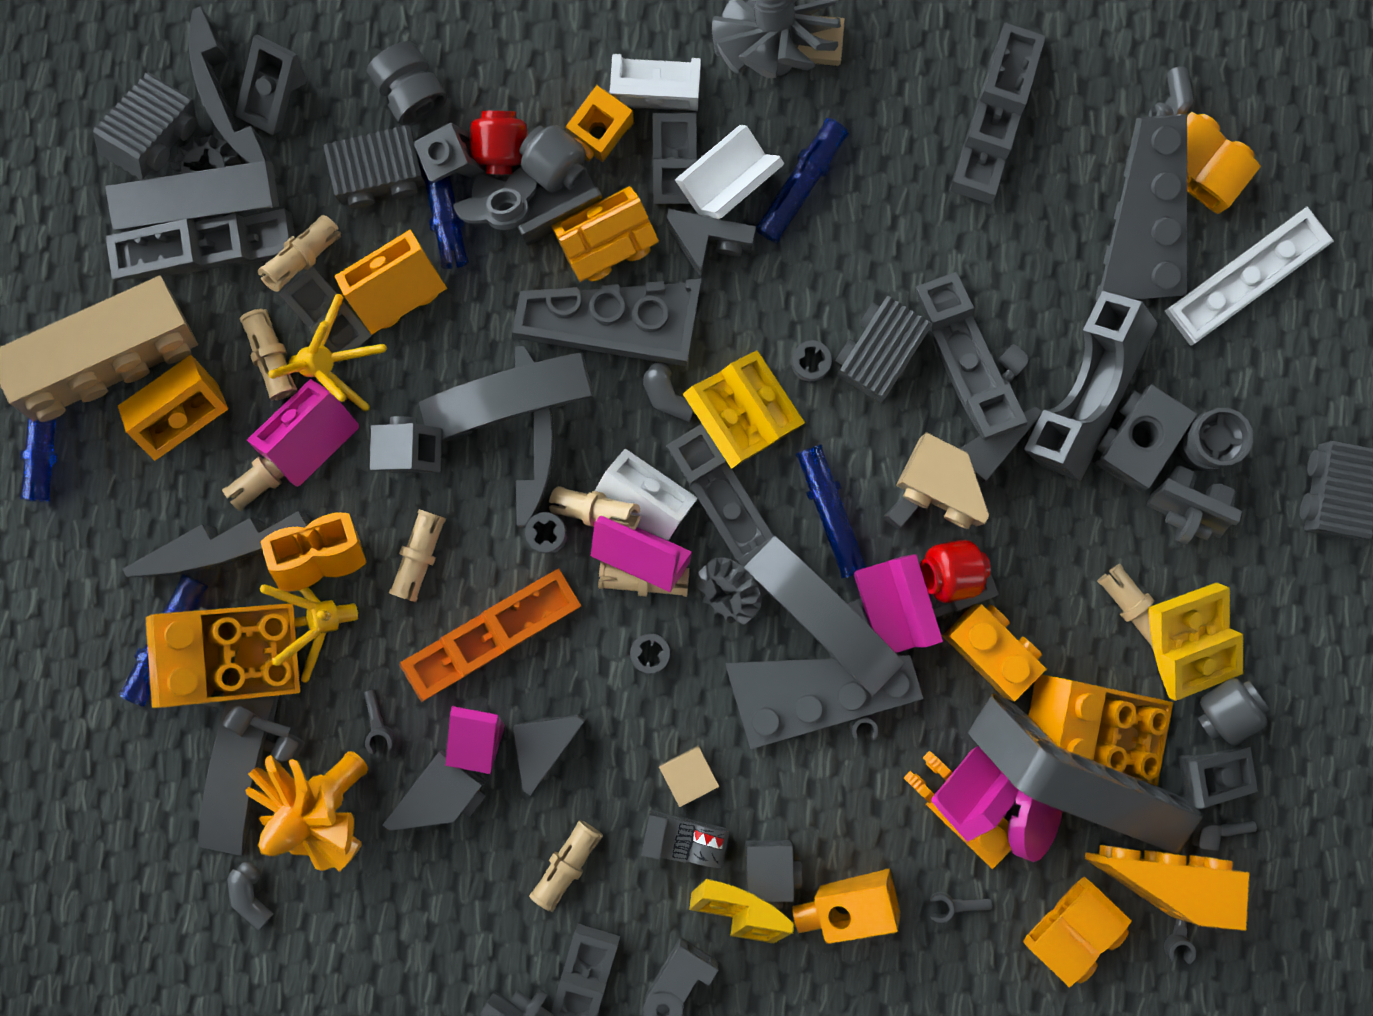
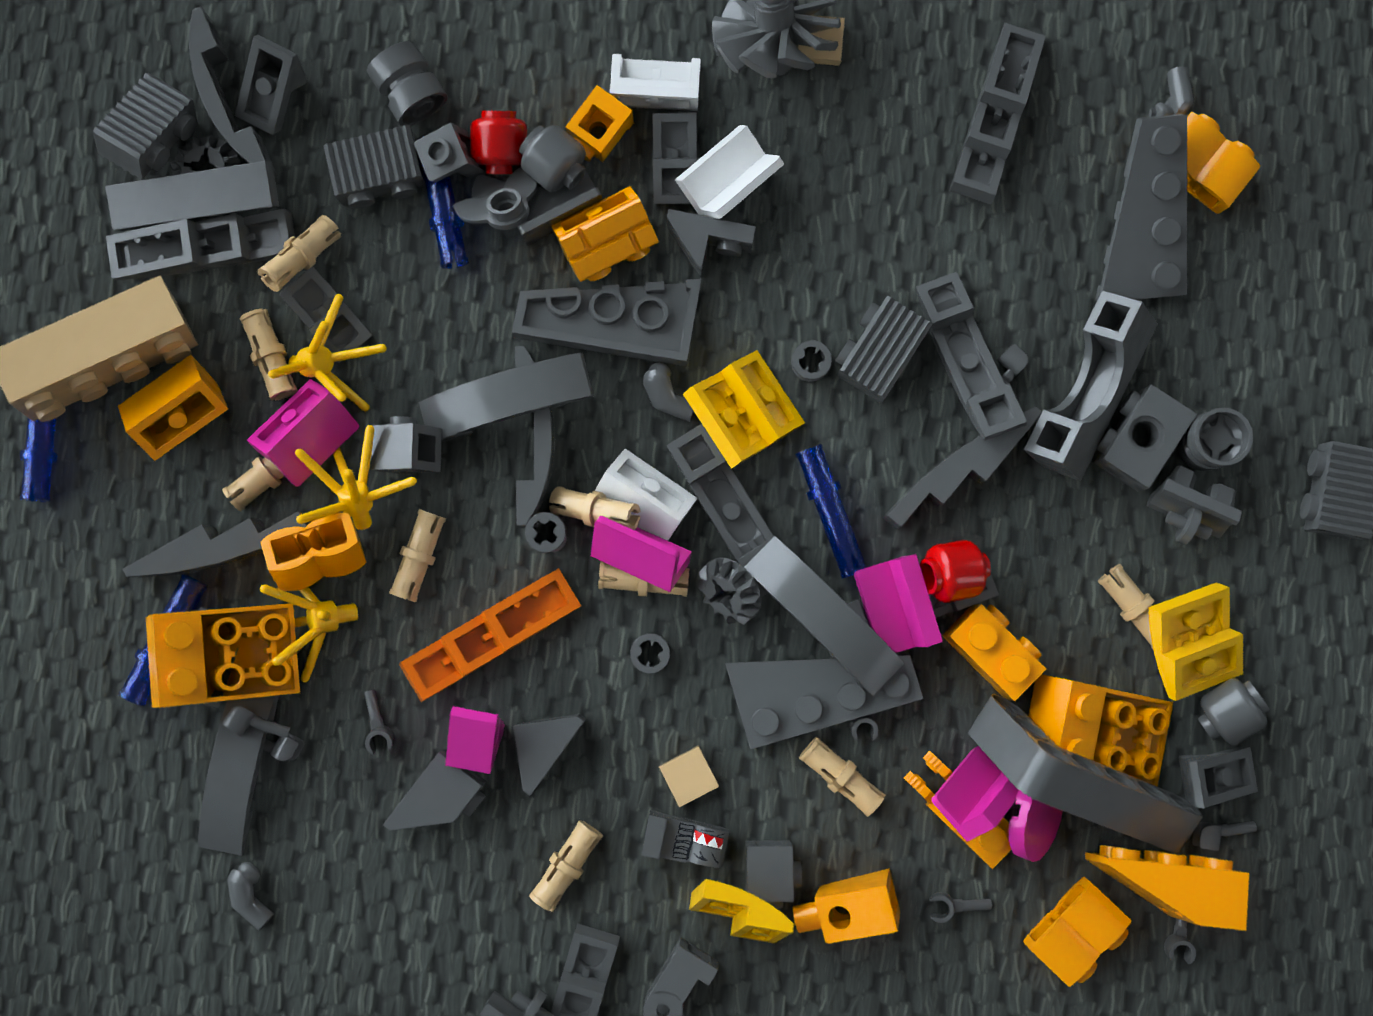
light orange piece [245,751,368,872] -> none
light orange brick [335,230,447,335] -> none
clear blue pin [755,118,849,244] -> none
tan slope [896,433,989,529] -> none
white tile [1165,206,1334,346] -> none
none -> yellow plant [295,425,417,530]
none -> tan pin [799,736,886,817]

